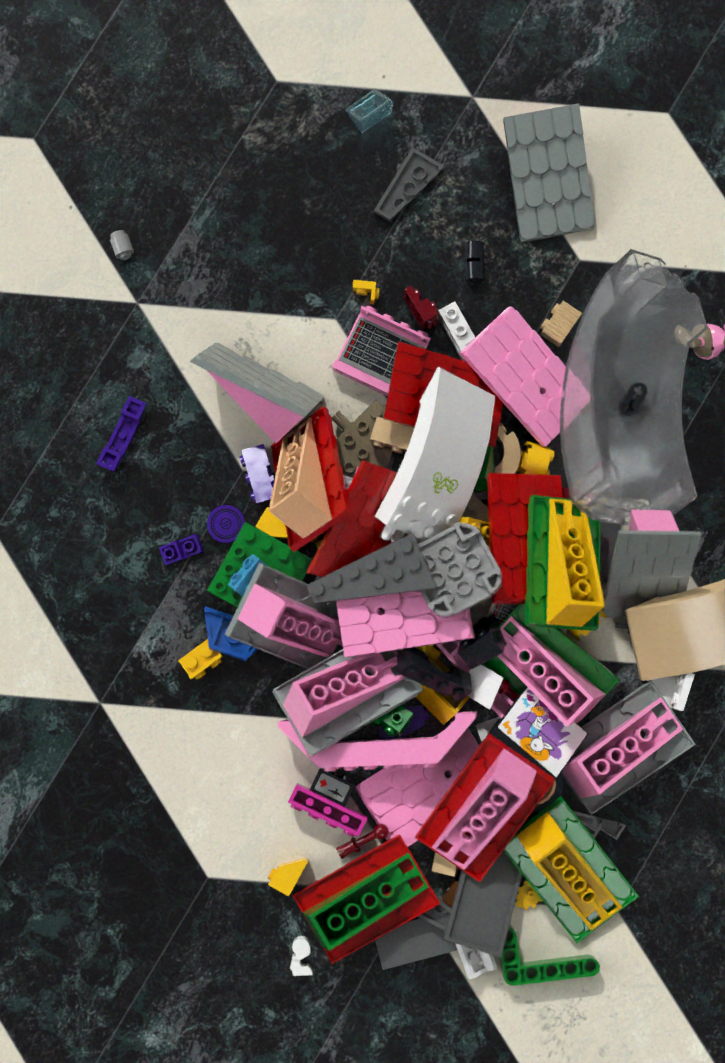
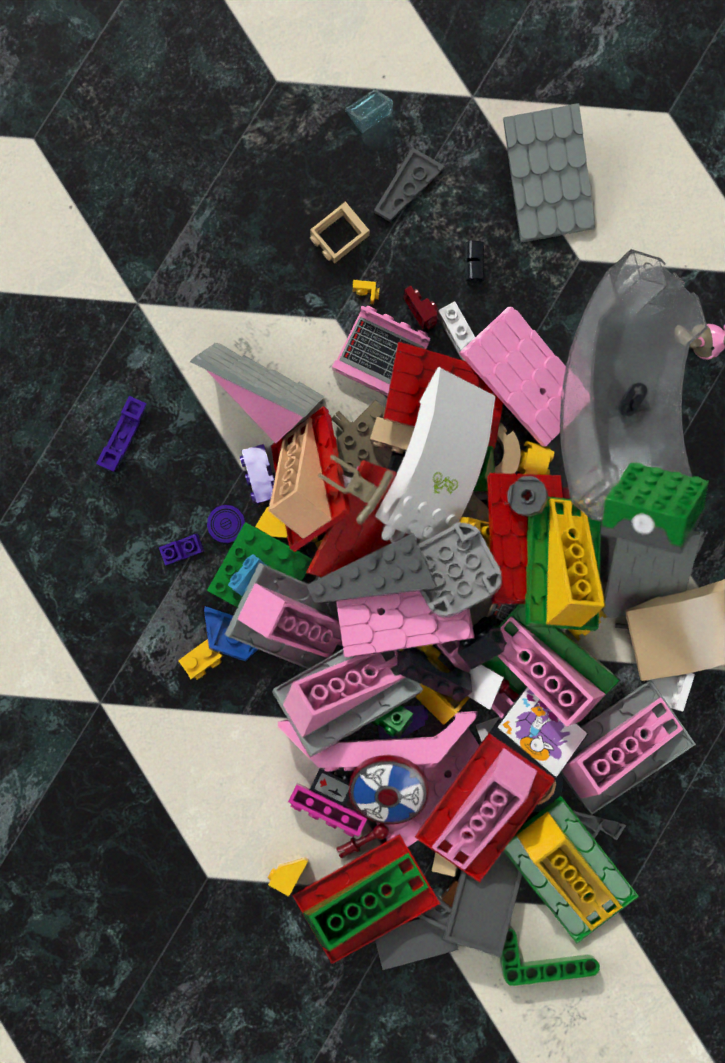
light grey brick [110,230,134,260] -> none
white leg [290,936,313,976] -> none
white bracket [456,944,497,979] -> none
yellow piece [516,881,543,910] -> none
tan brick [540,301,582,347] -> none
none -> tan window [310,202,370,263]
none -> dark tan piece [318,455,393,524]
none -> dish [349,755,429,825]
none -> dark grey plate [507,476,548,516]
none -> green piece [601,462,709,554]

